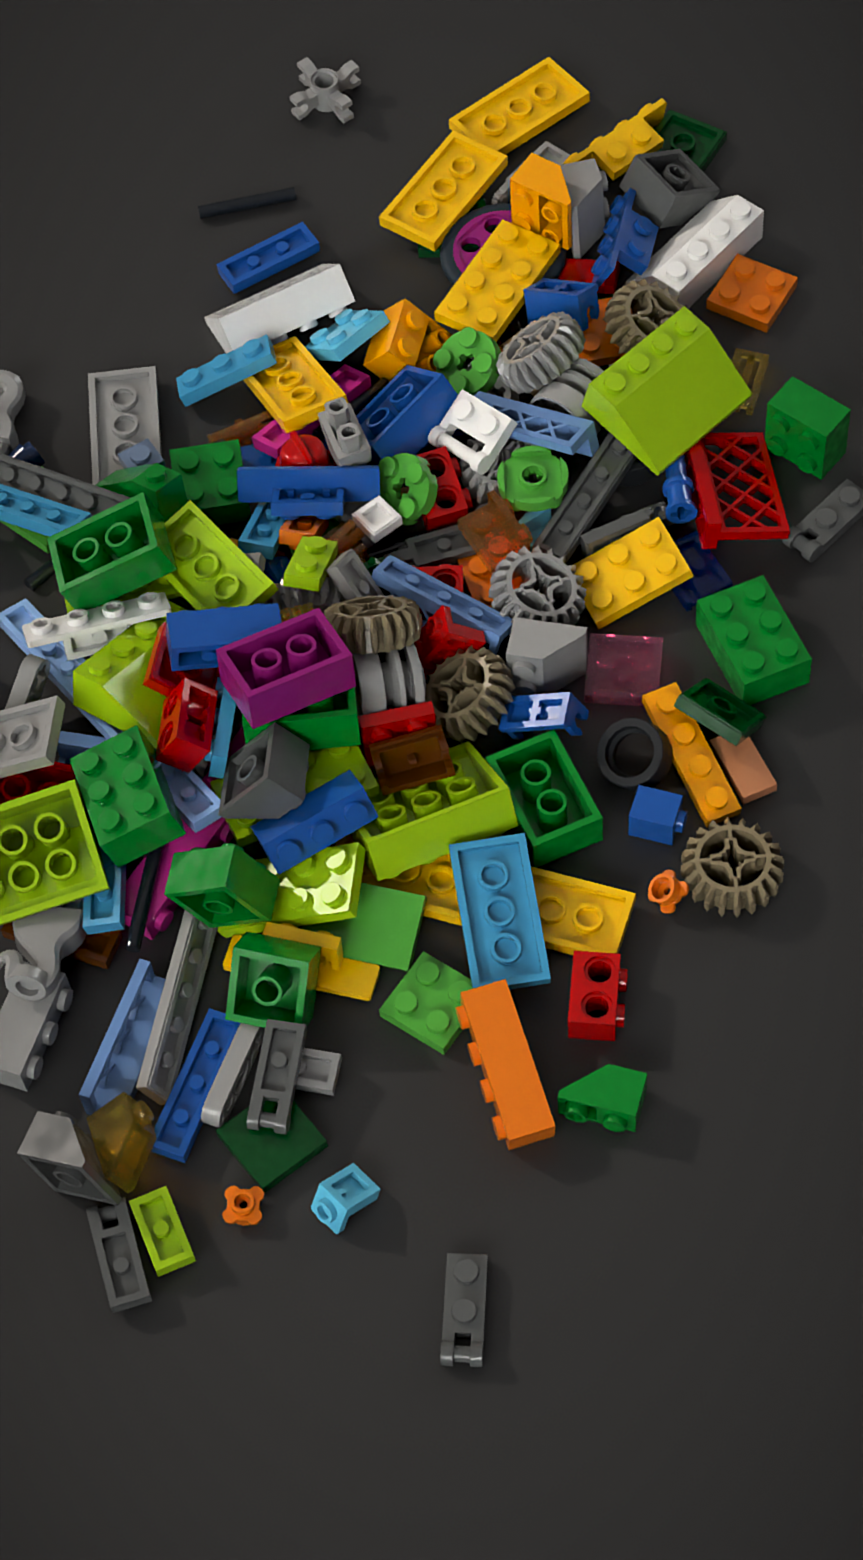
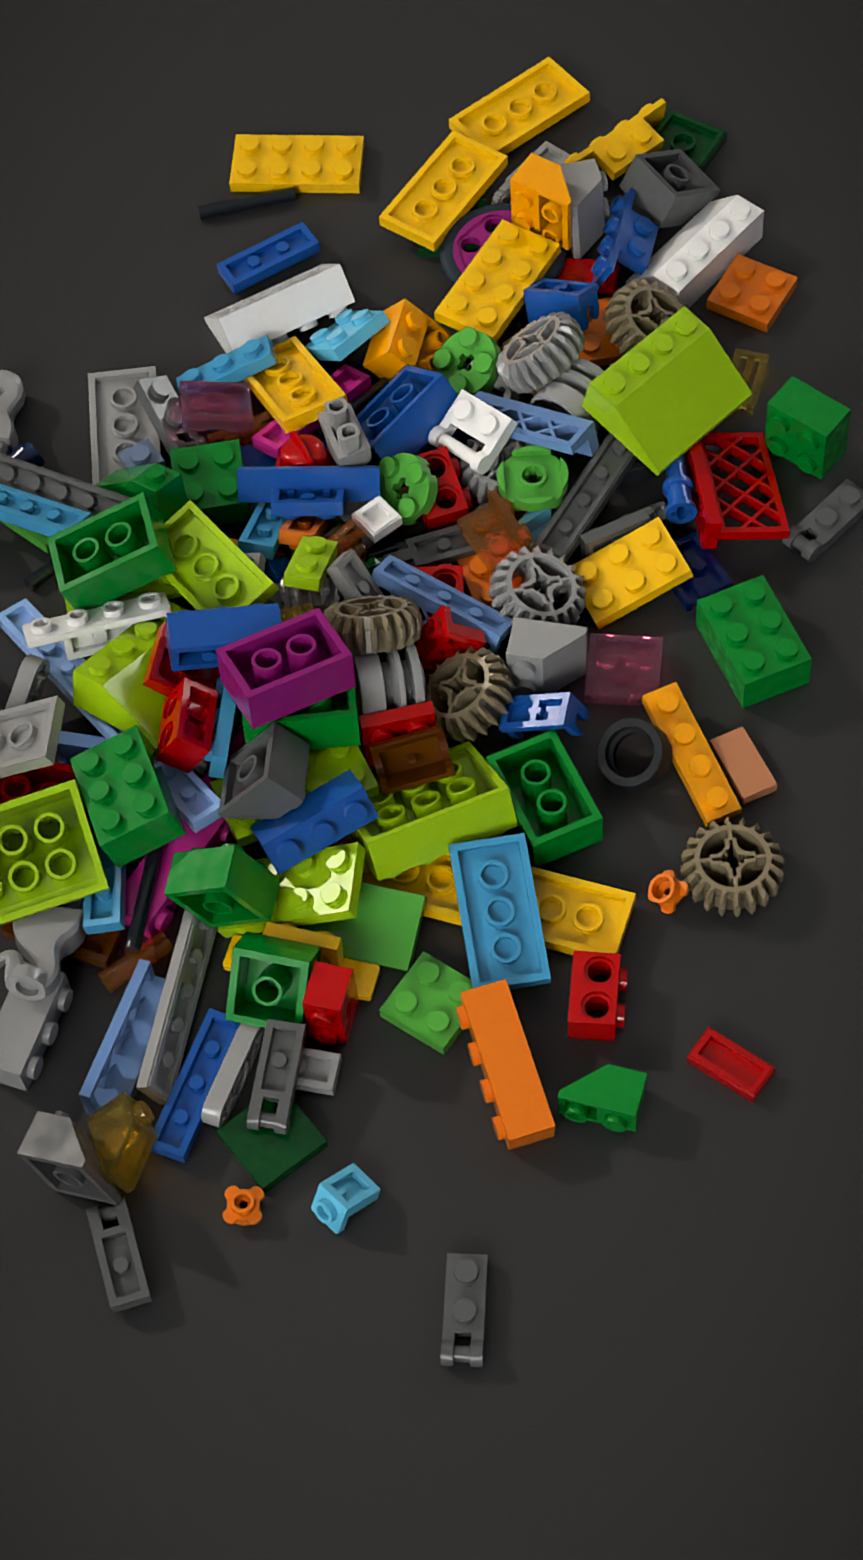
lime plate [129,1186,196,1277] -> none
light grey pin [289,57,361,124] -> none
blue brick [628,785,688,846] -> none
dark green tile [674,678,767,746] -> none
none -> clear orange pin [97,930,174,994]
none -> dark grey plate [133,375,208,456]
none -> clear pink plate [179,381,253,432]
none -> yellow plate [229,134,365,194]
none -> red brick [302,961,359,1045]
none -> red tile [687,1027,775,1103]

